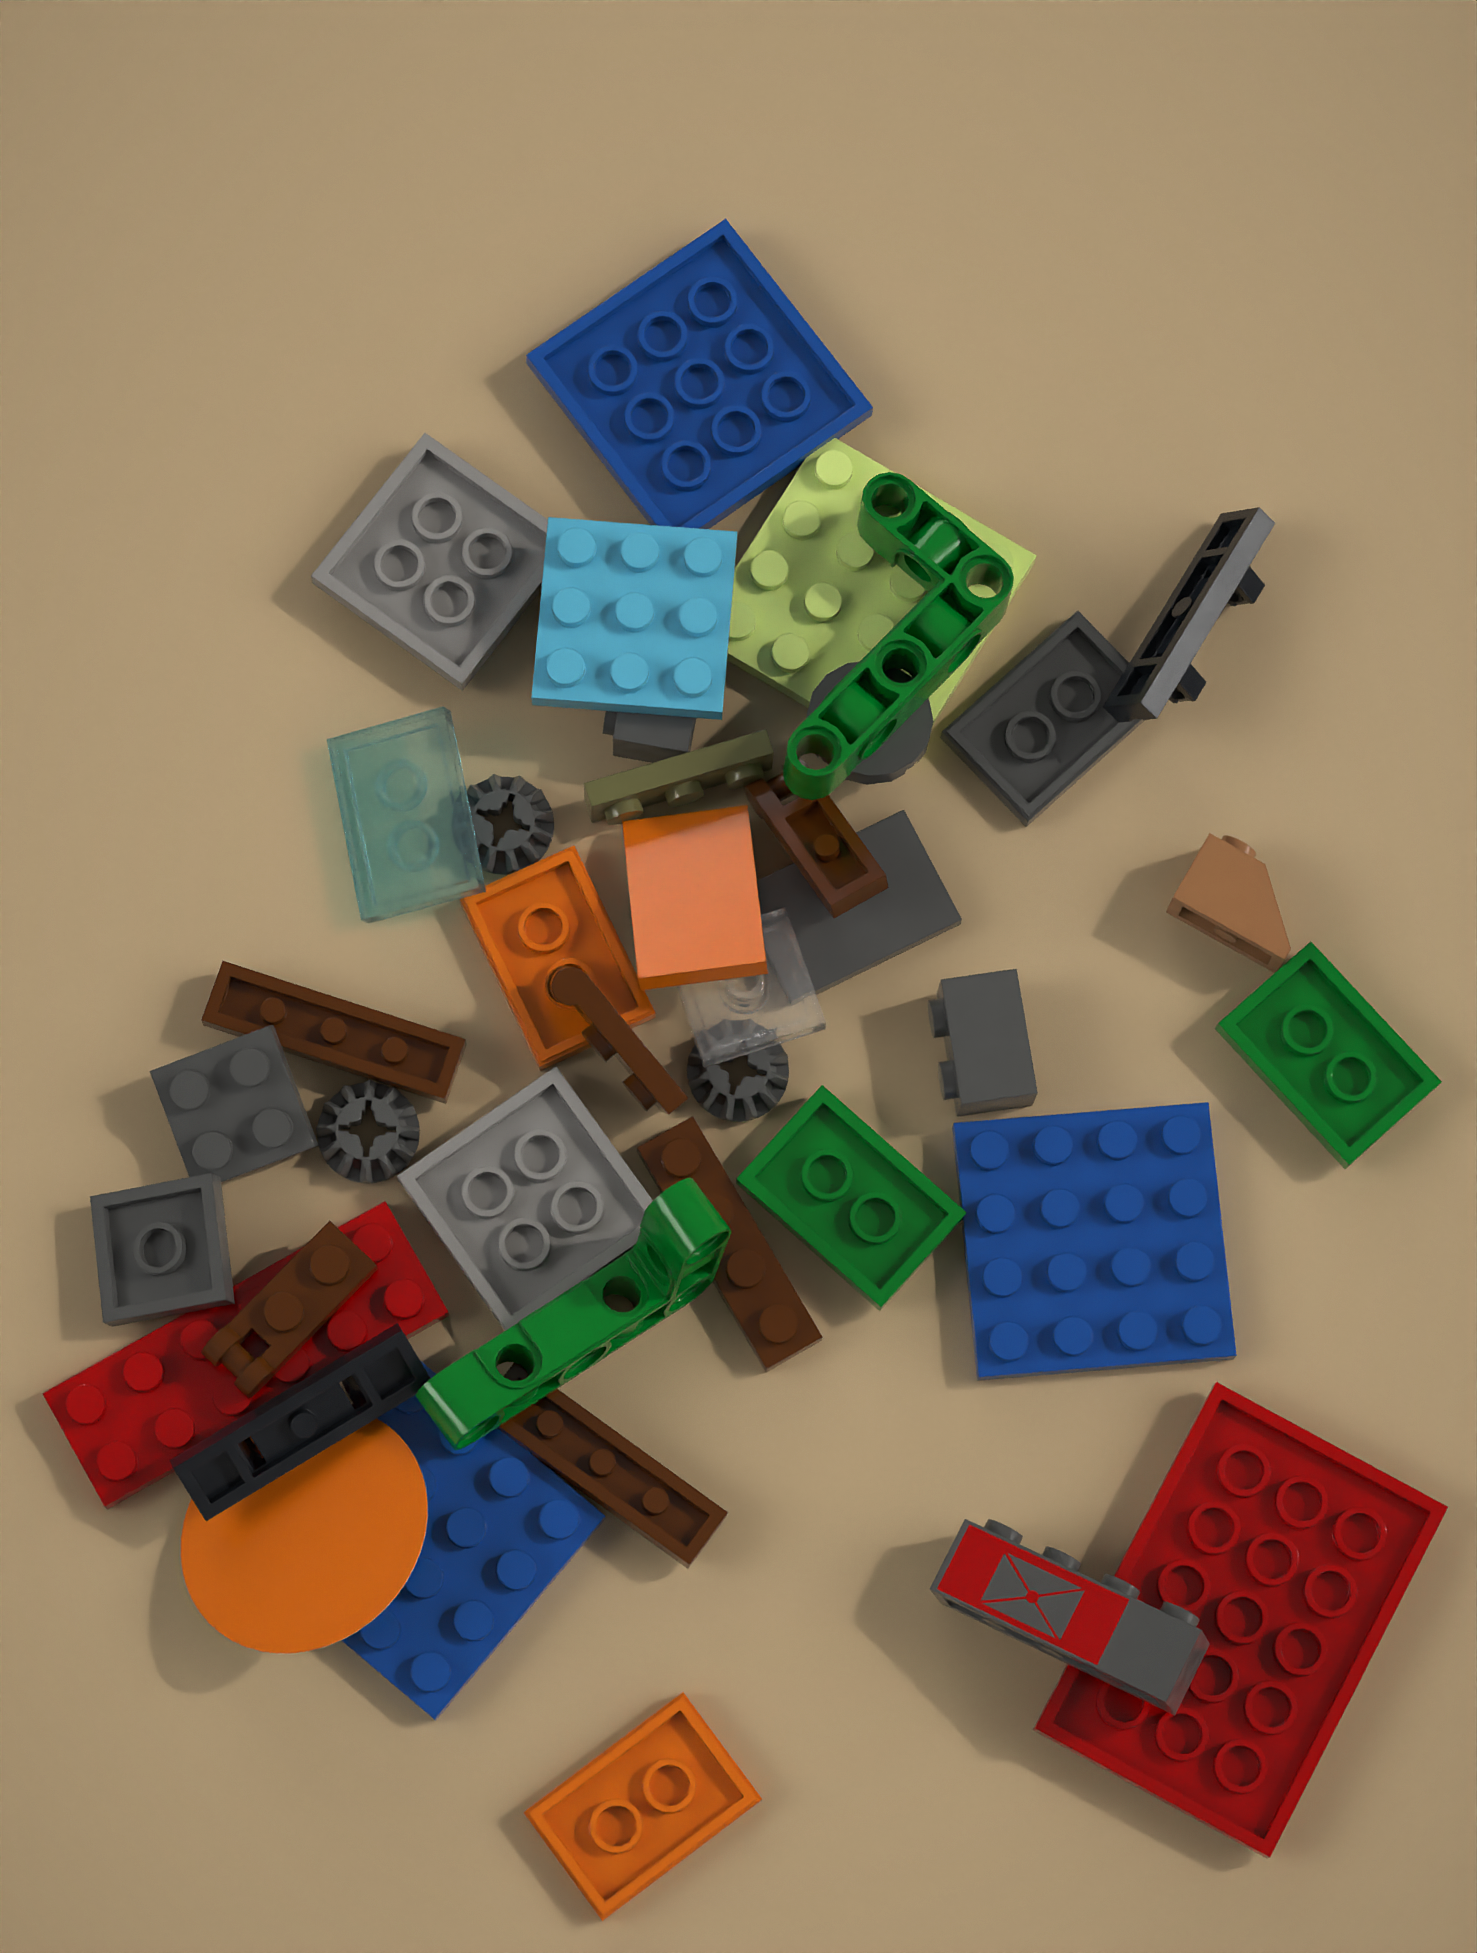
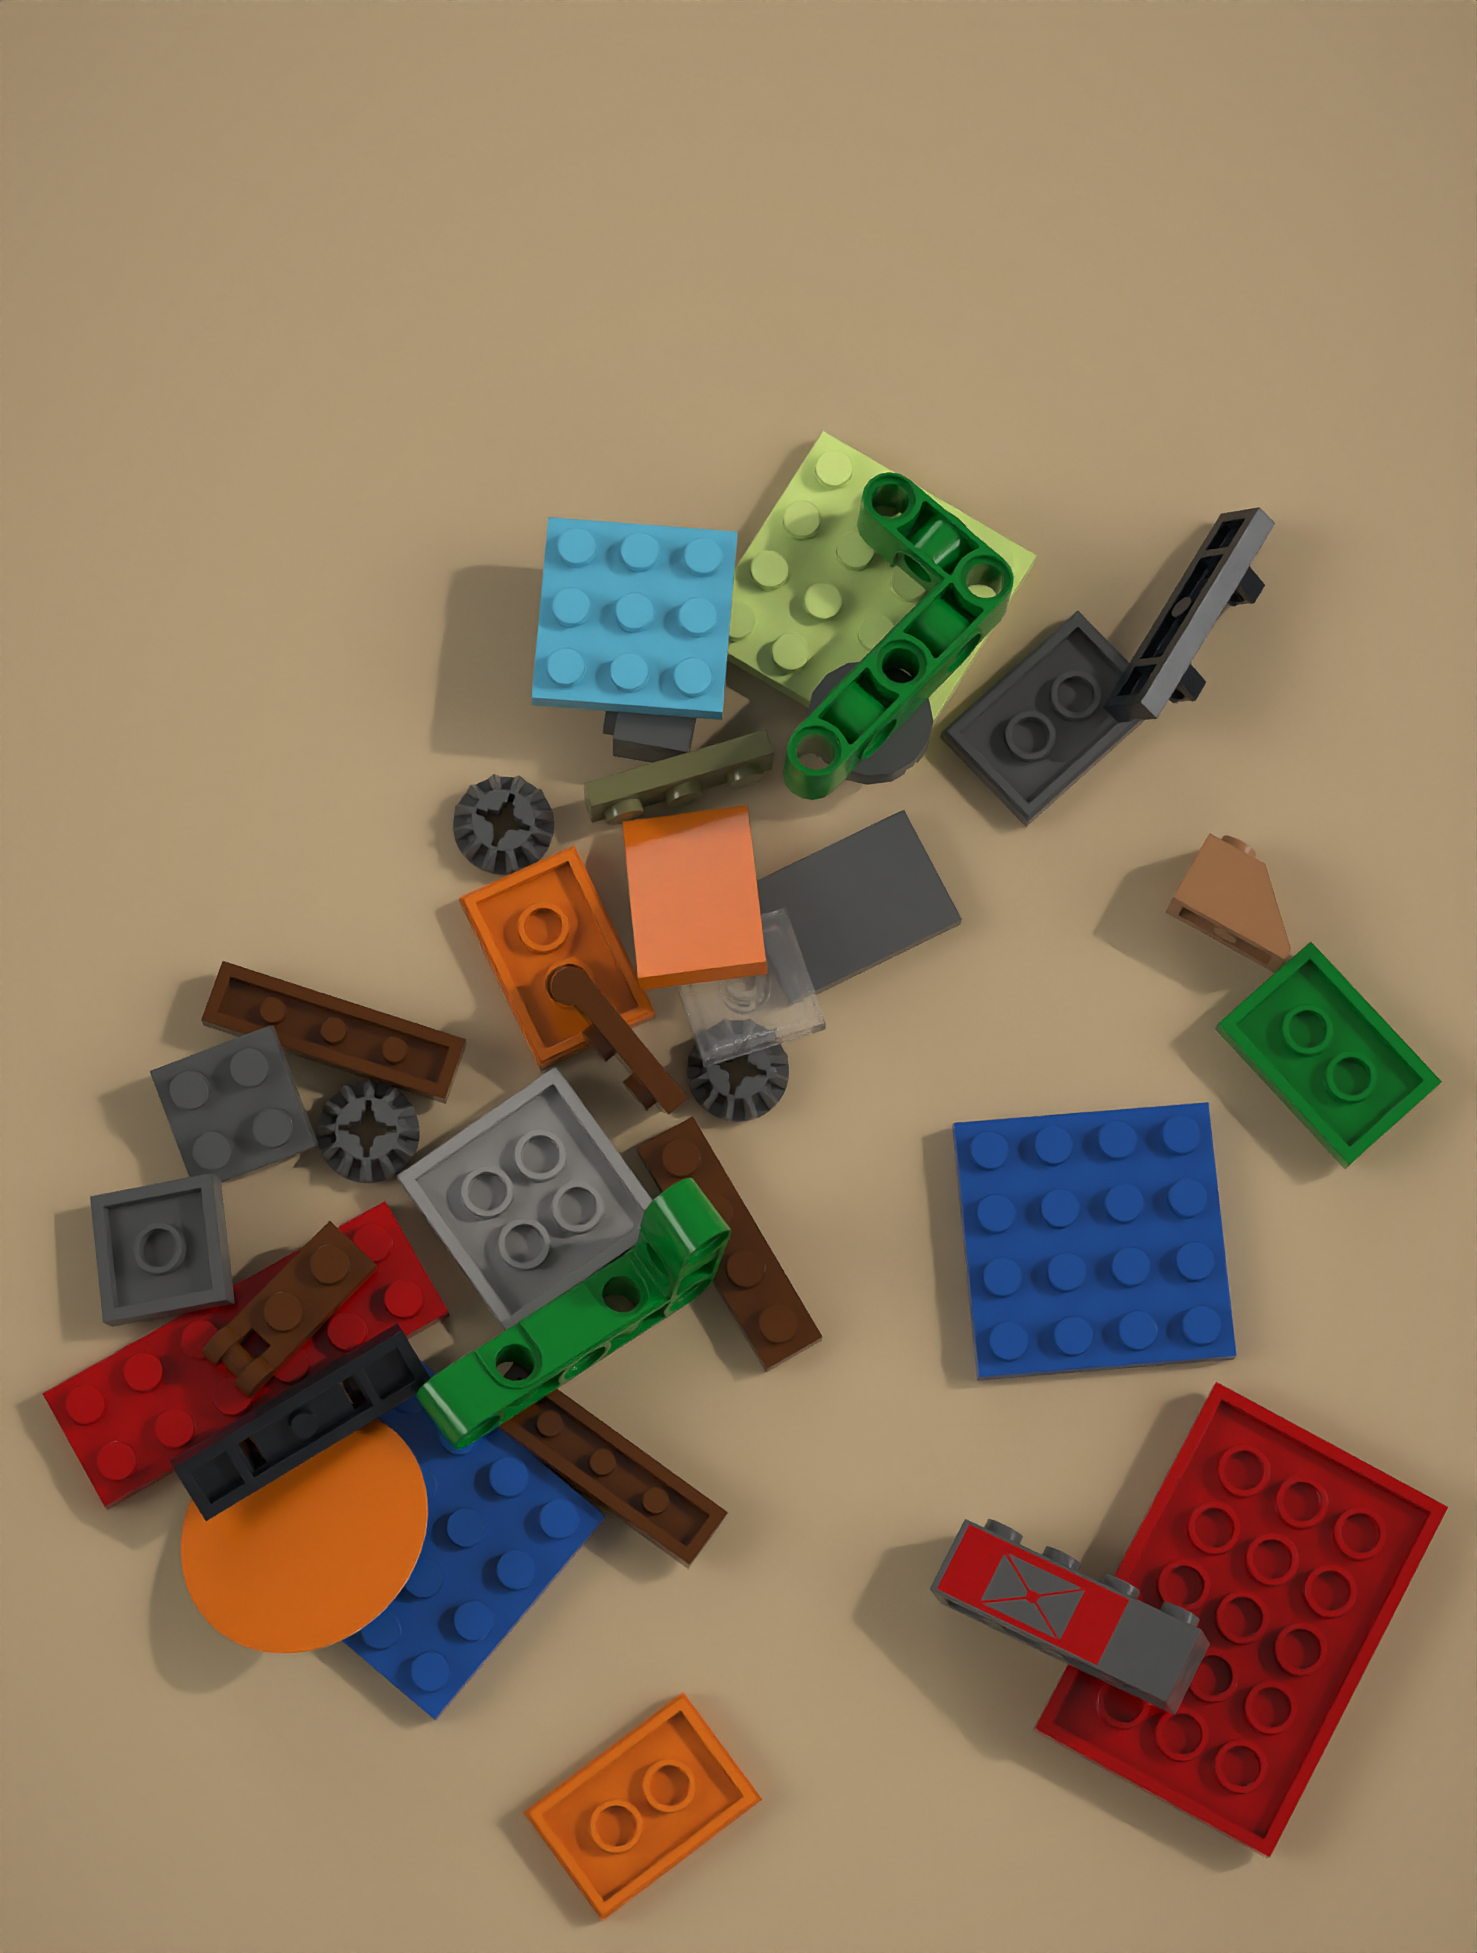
light grey plate [311,433,548,691] -> none
clear light blue tile [326,706,486,924] -> none
blue plate [526,219,873,529] -> none
green plate [736,1085,967,1311] -> none
reddish brown plate [744,757,889,918] -> none
dark grey brick [928,969,1038,1117] -> none

